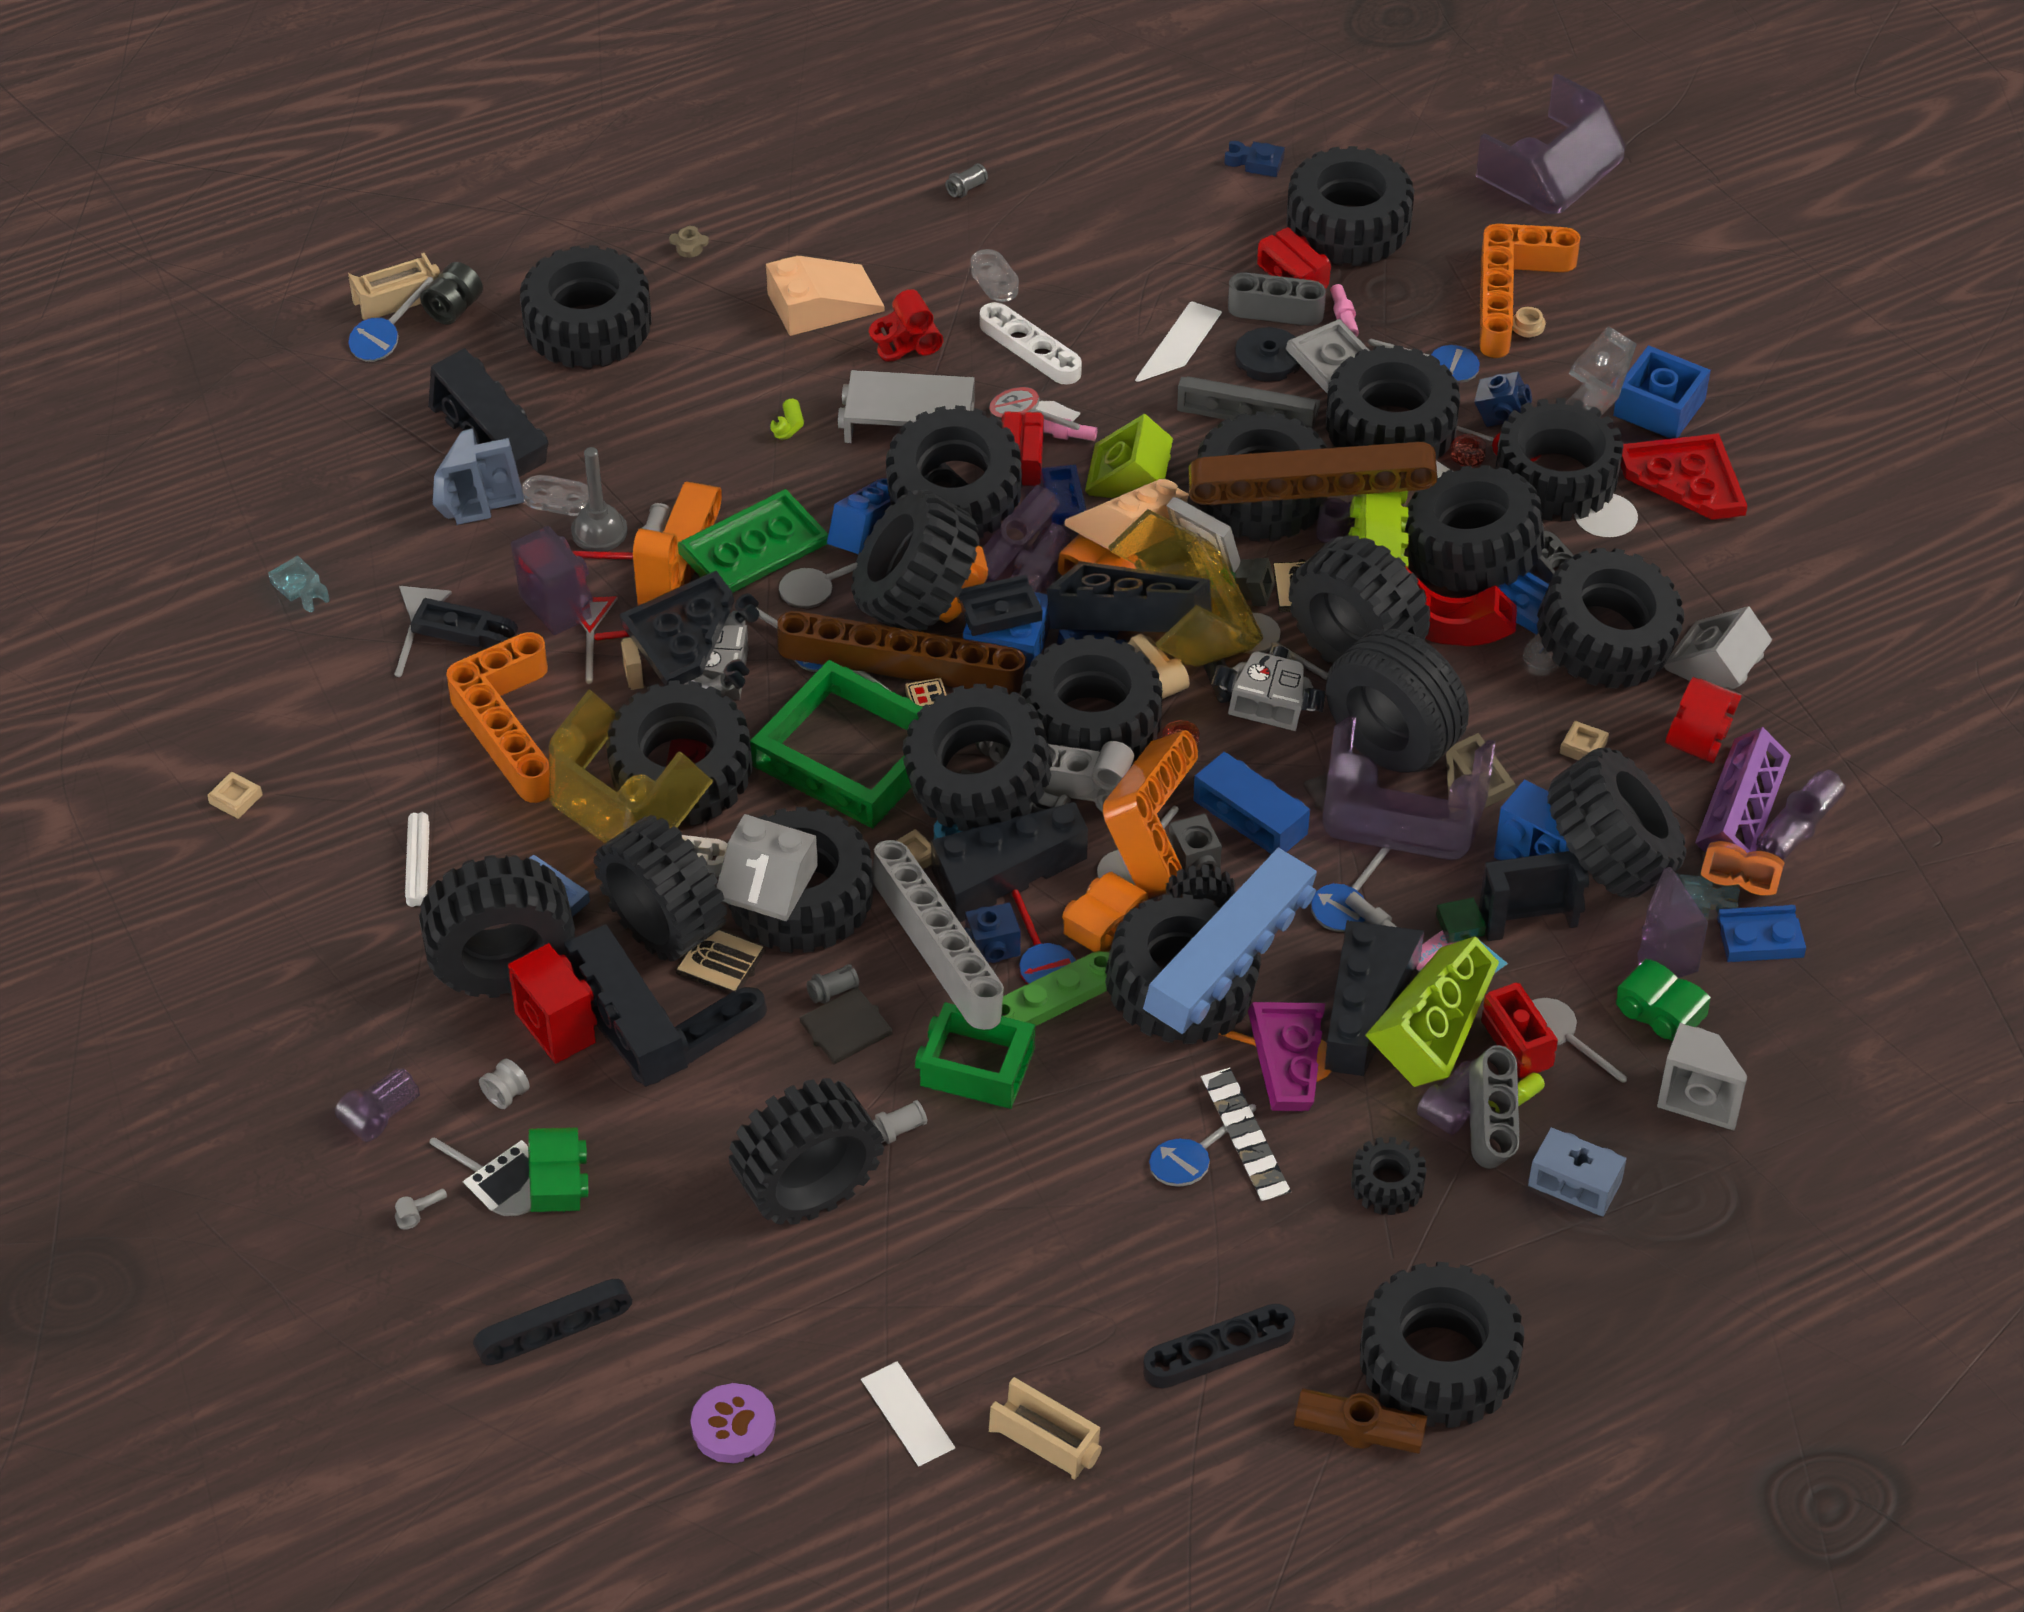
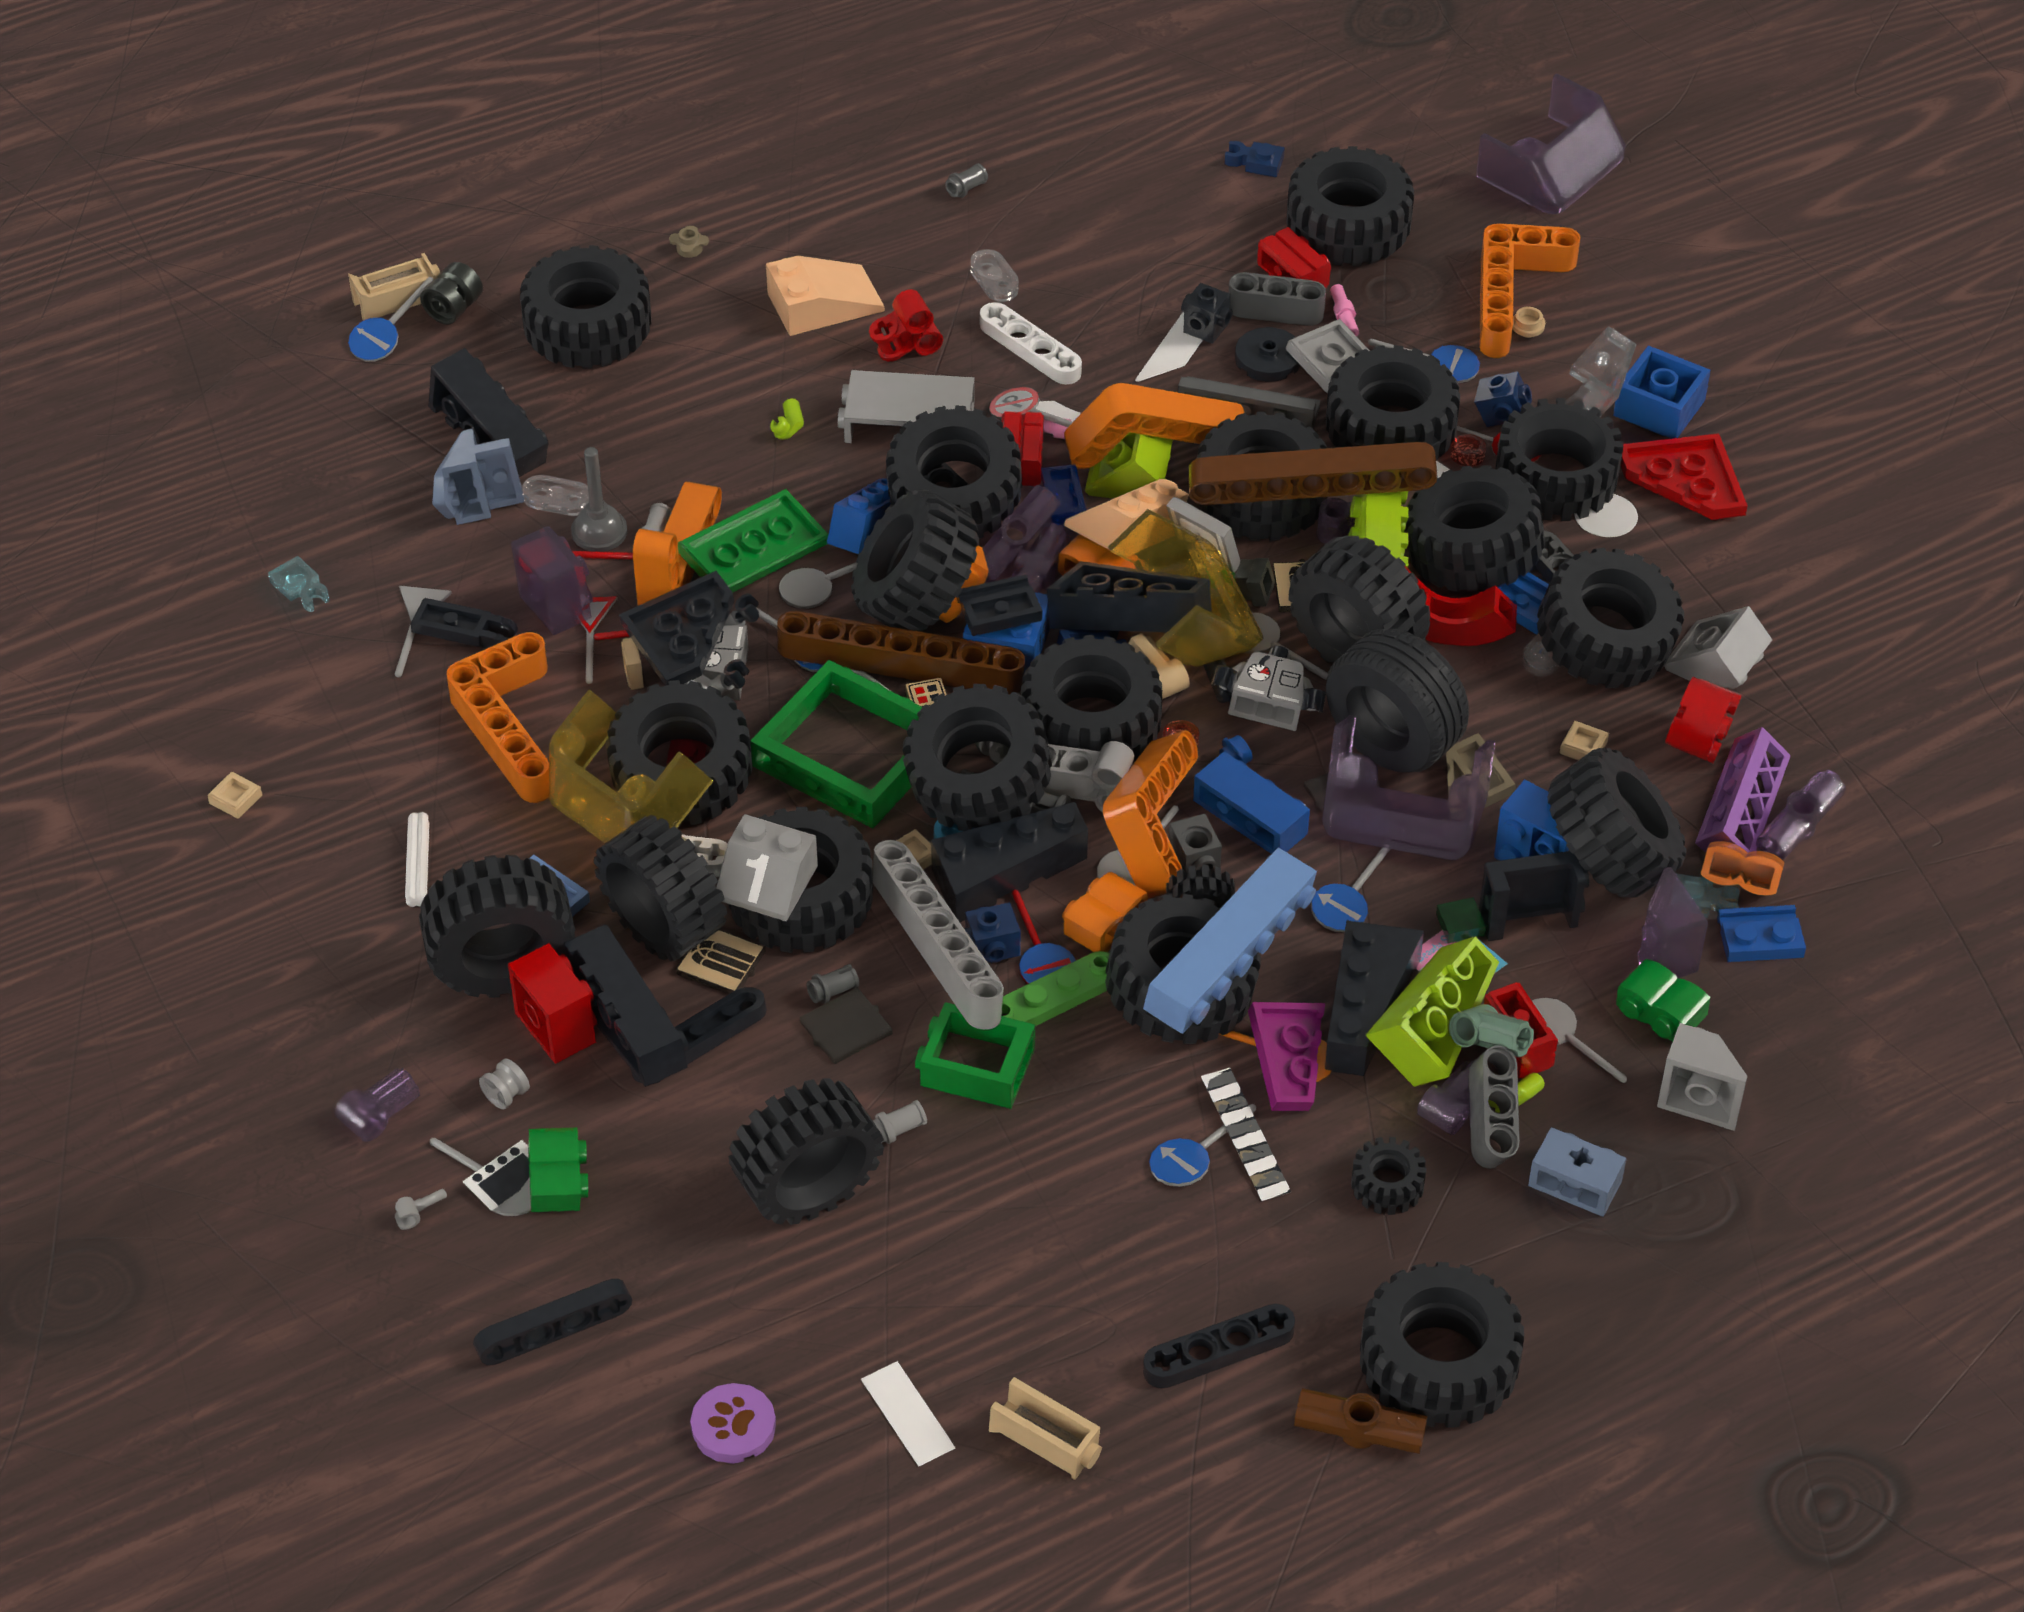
light grey bar [1345,892,1396,927] -> none
none -> orange beam [1064,383,1245,469]
none -> black brick [1181,282,1233,344]
none -> blue plate [1219,735,1253,764]
none -> sand green piece [1449,1004,1534,1057]

